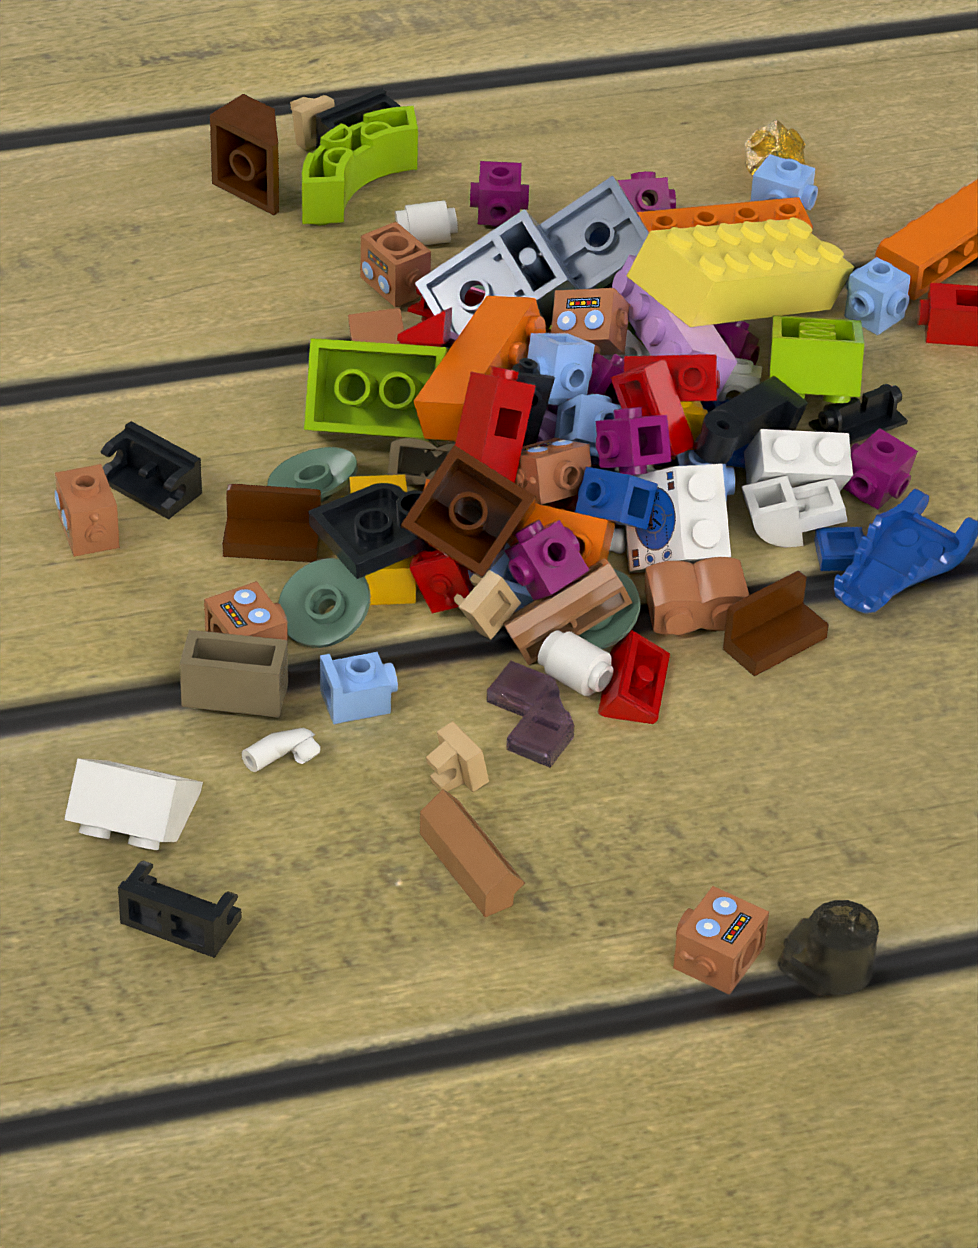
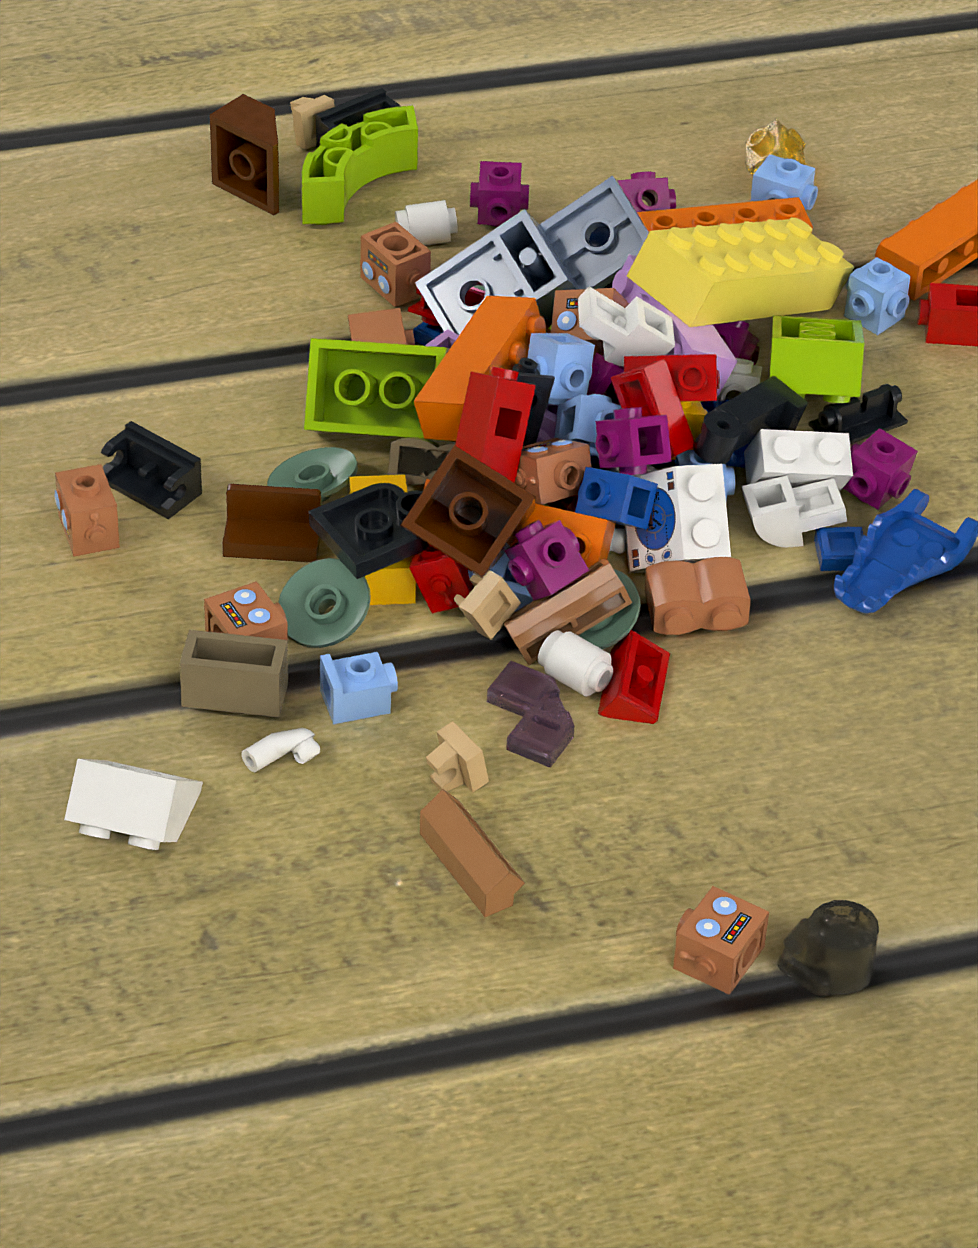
black hinge [118,860,242,958] -> none
red slope [397,307,452,347] -> none
reddish brown panel [723,570,829,676] -> none
none -> white brick [578,287,675,366]

